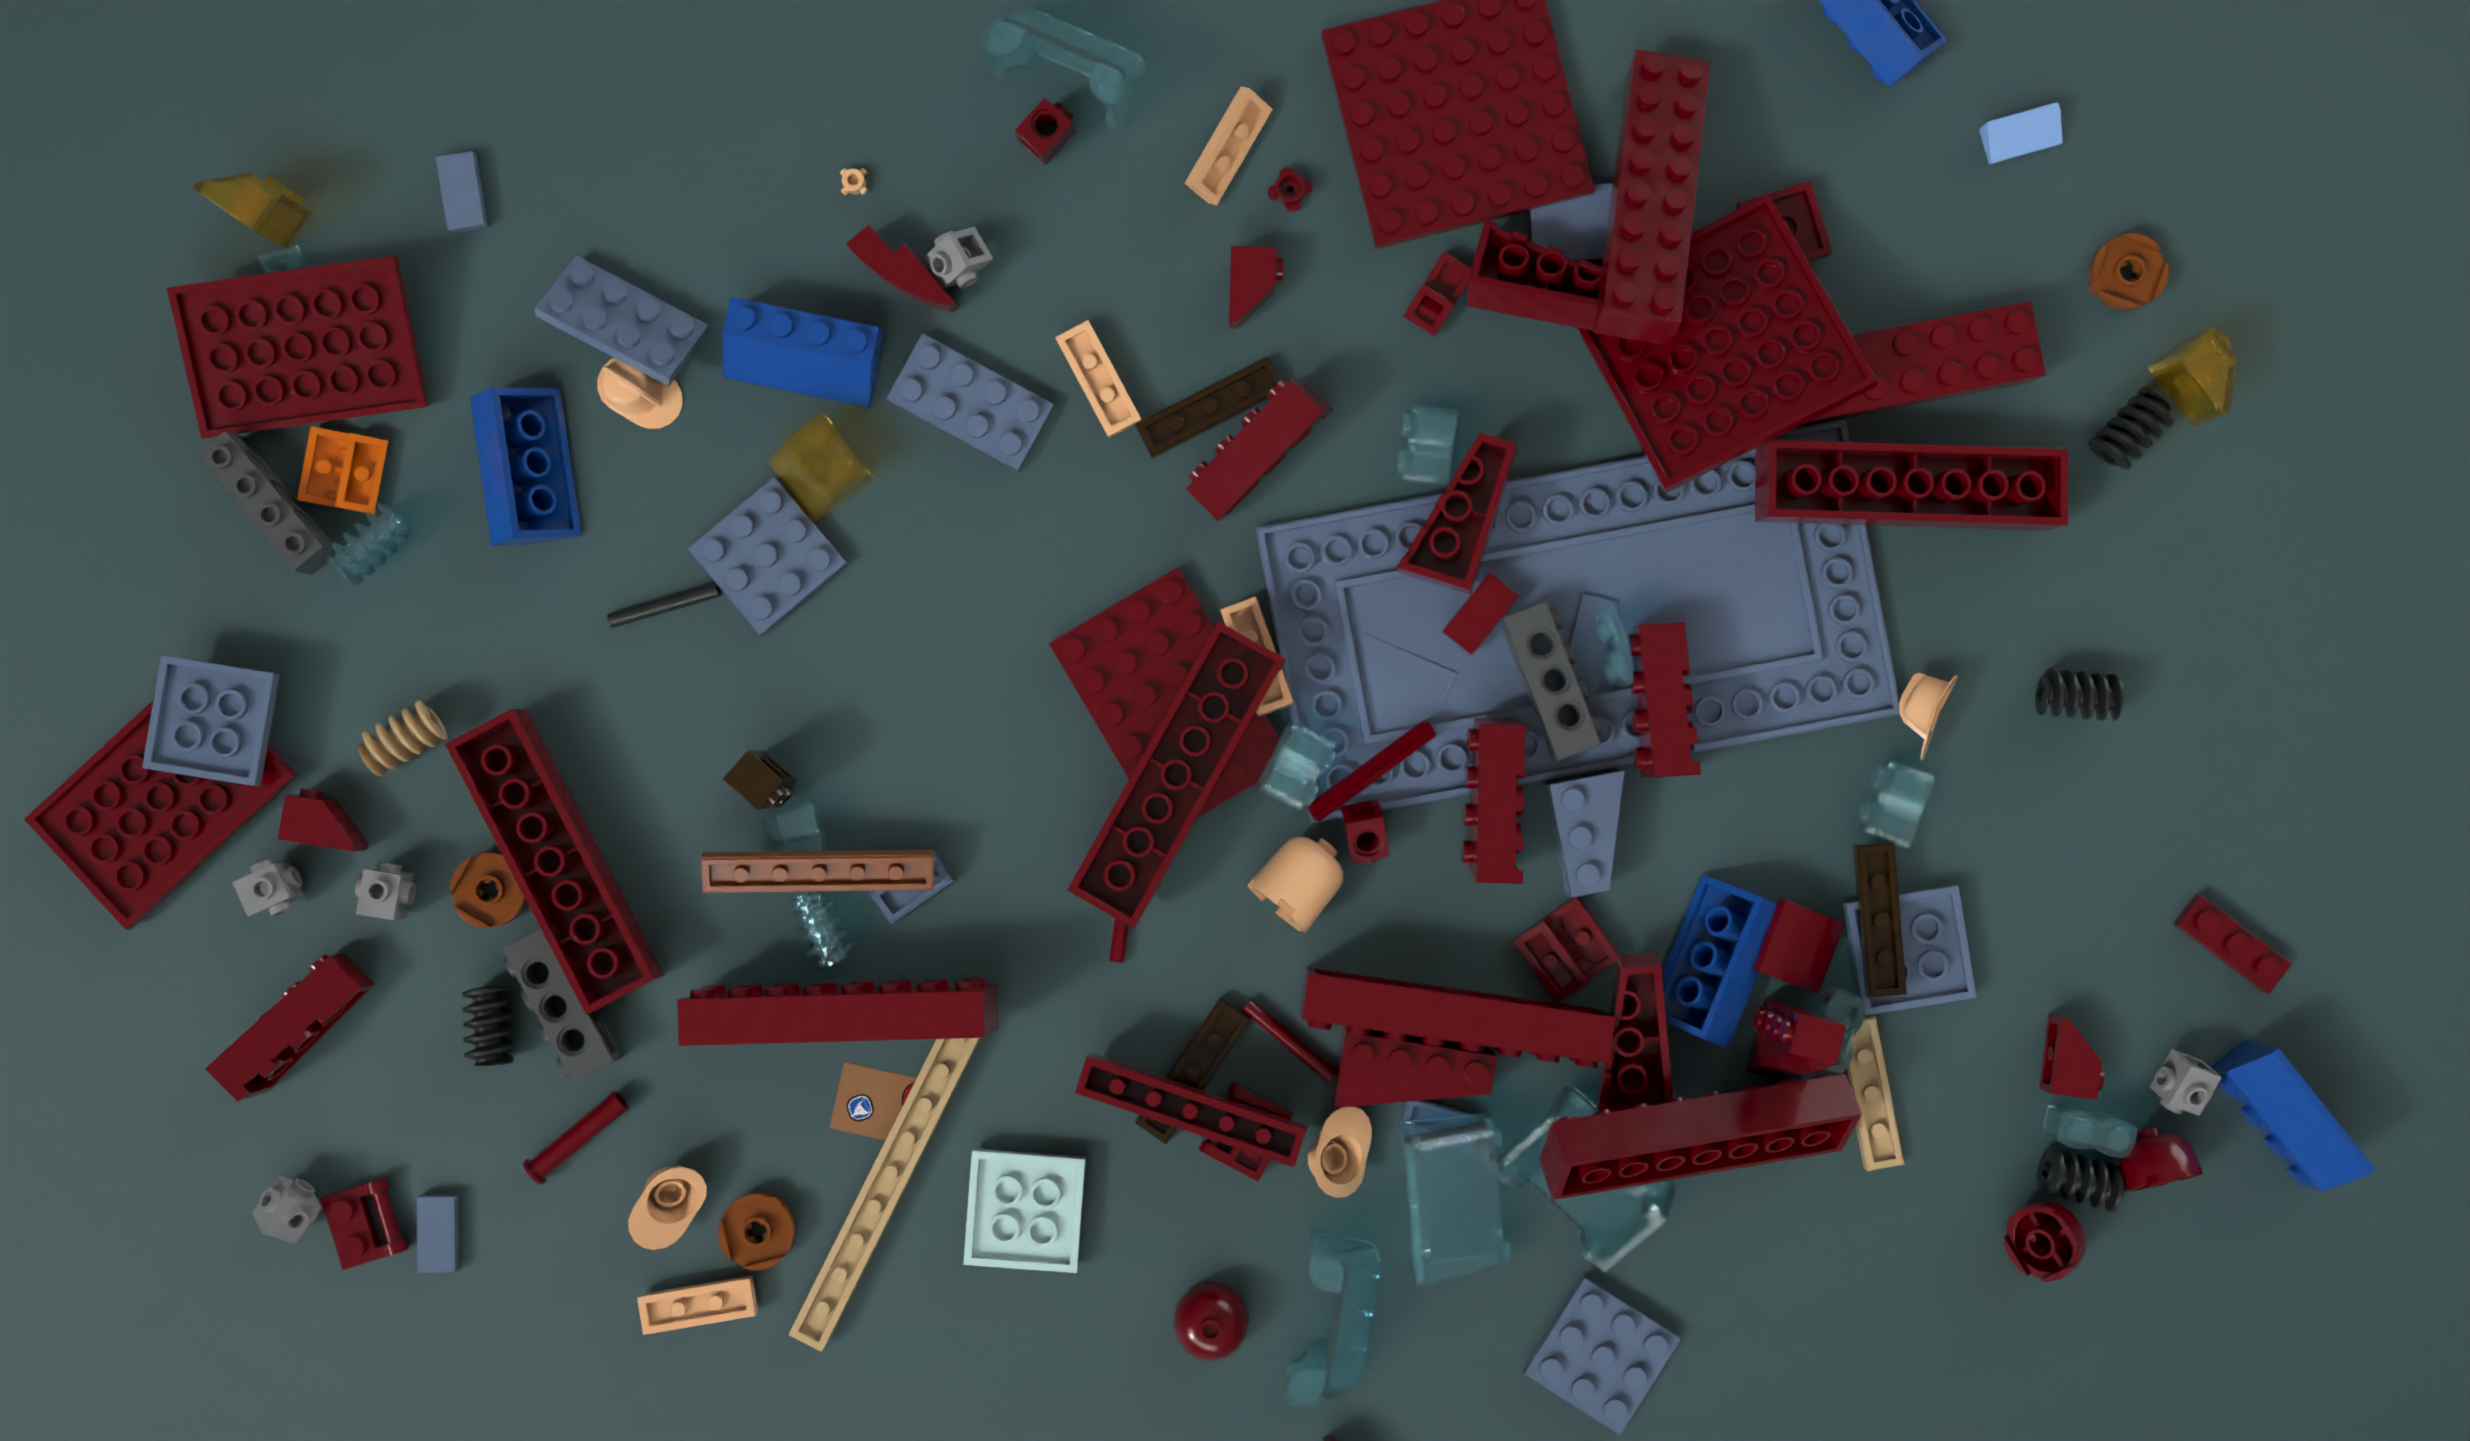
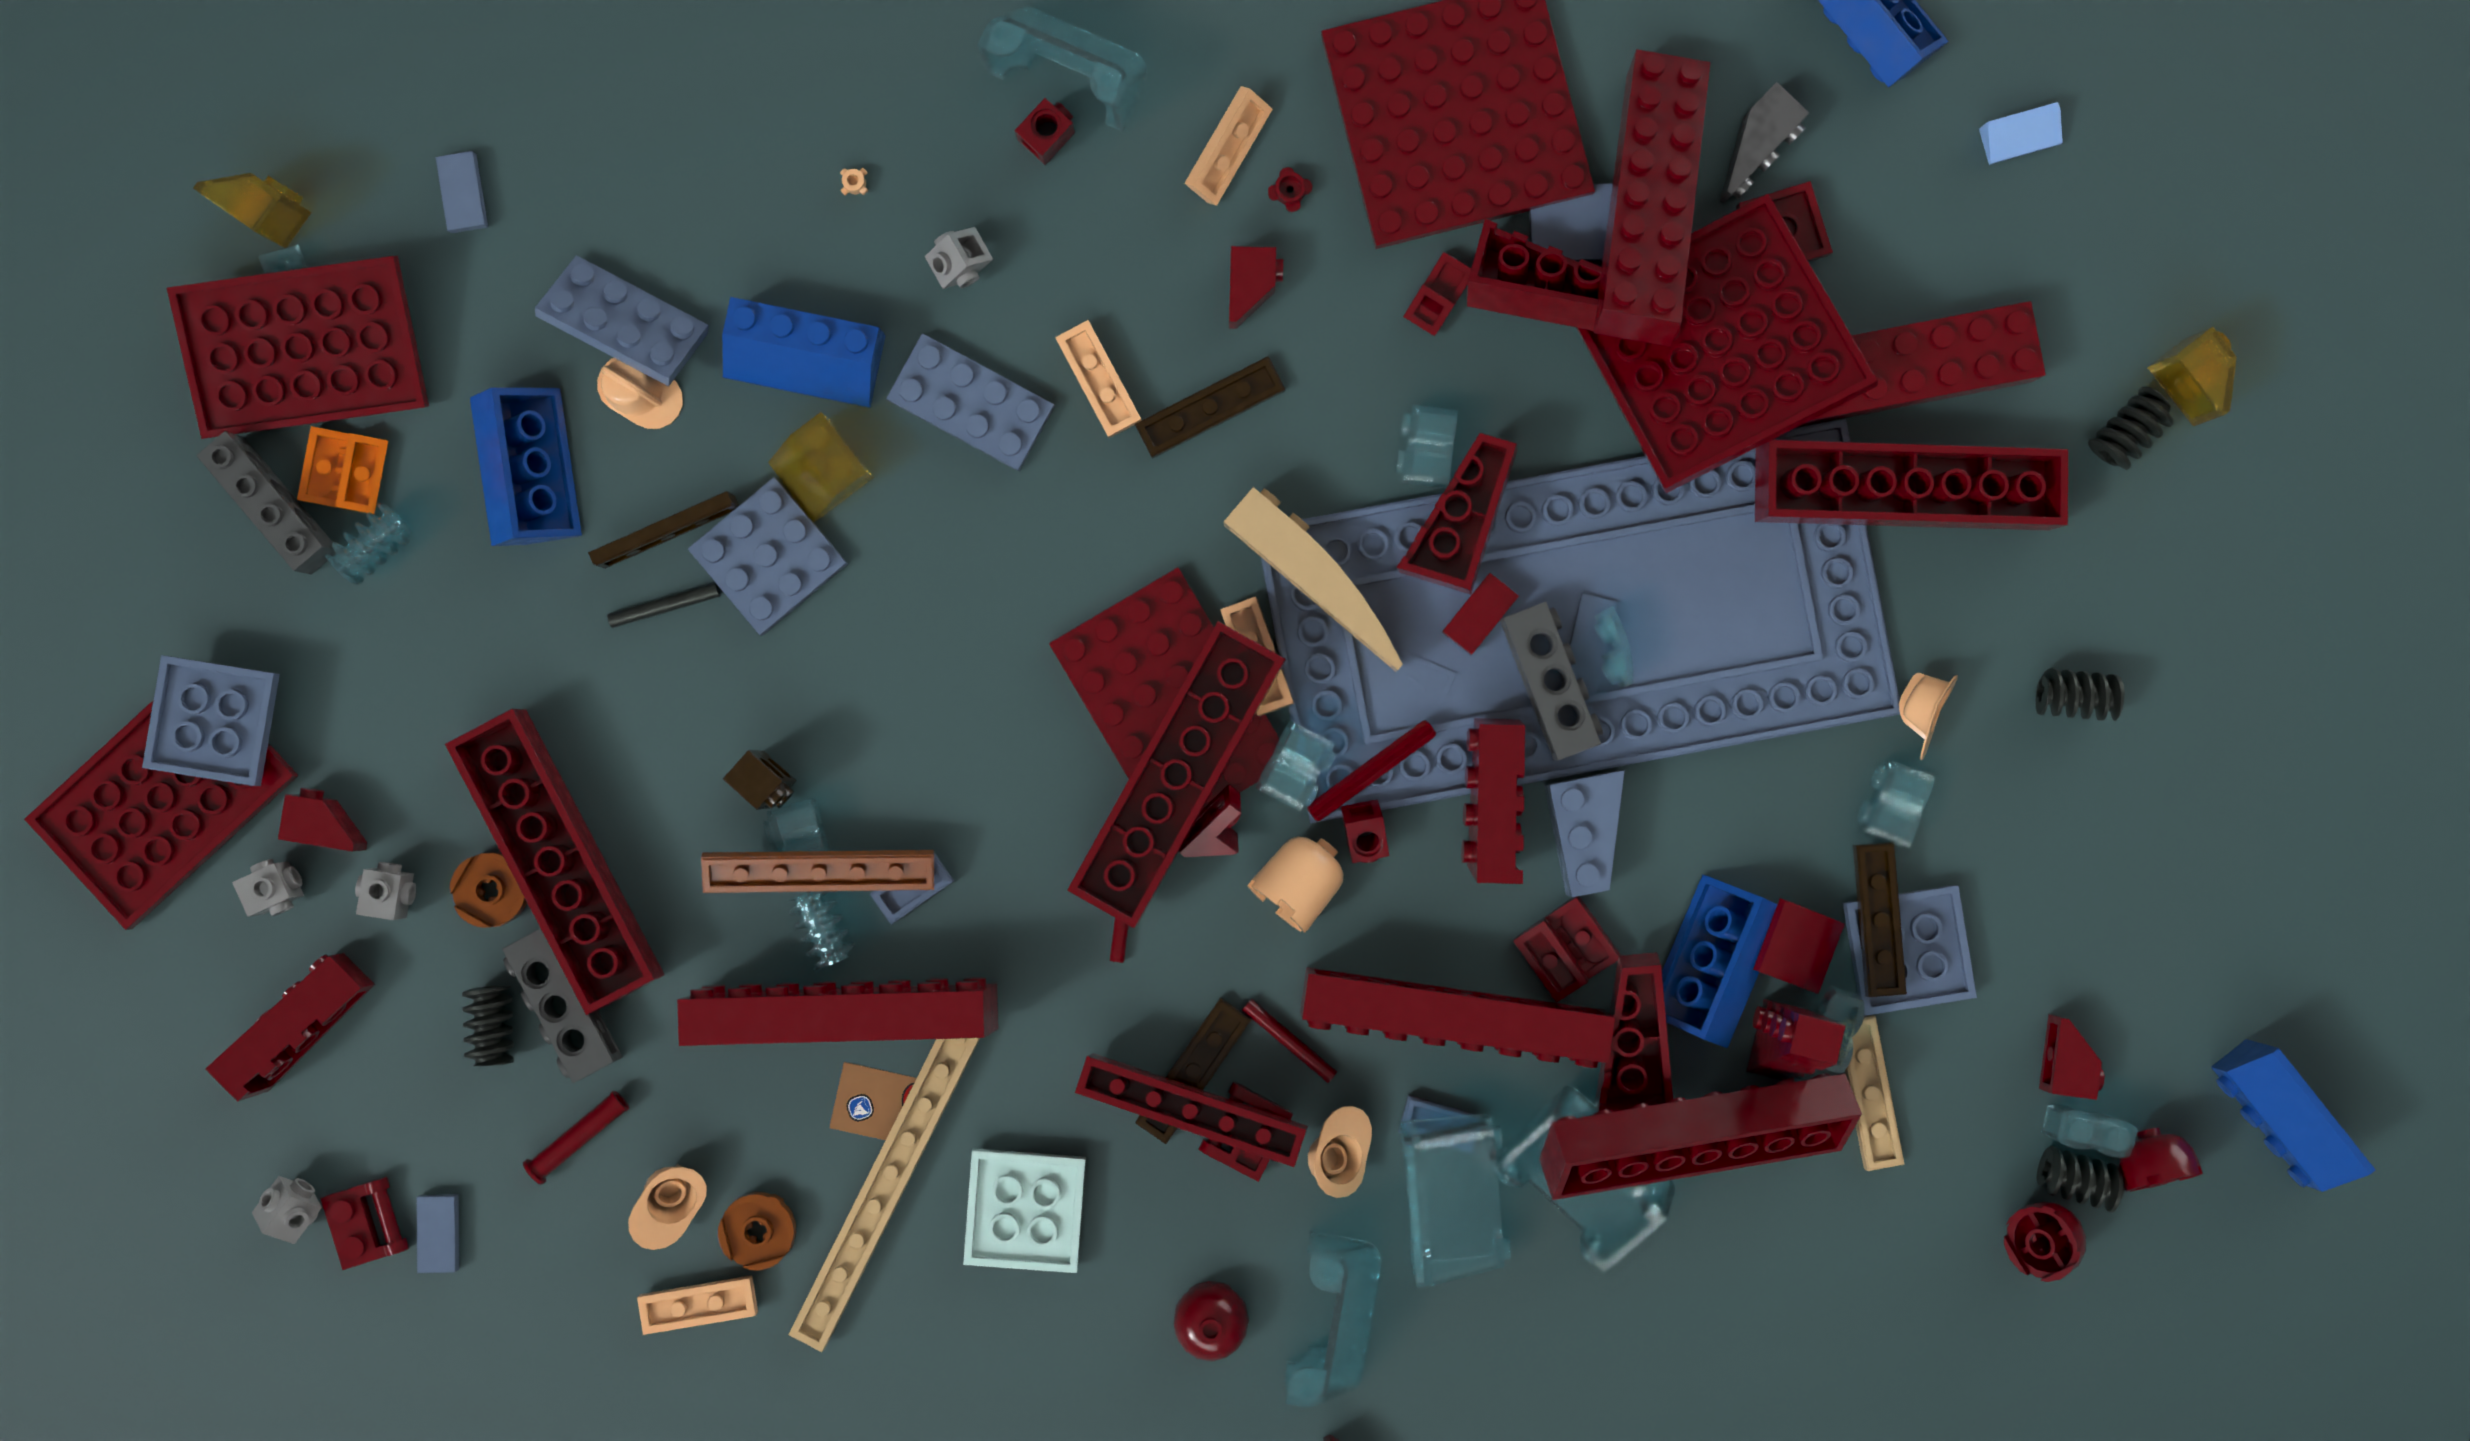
tan piece [358,700,448,776] -> none
dark red slope [846,225,958,313] -> none
dark red wedge [1186,379,1333,521] -> none
dark red wedge [1332,1028,1497,1108] -> none
sand blue plate [1523,1275,1681,1435] -> none
dark red wedge [1627,622,1701,777] -> none
dark orange plate [2088,233,2169,311] -> none
light grey brick [2150,1049,2222,1116] -> none
dark red plate [2173,895,2292,994] -> none
none -> dark brown tile [588,491,739,569]
none -> dark red slope [1180,784,1241,857]
none -> tan slope [1224,487,1403,672]
none -> flat silver slope [1720,82,1809,203]

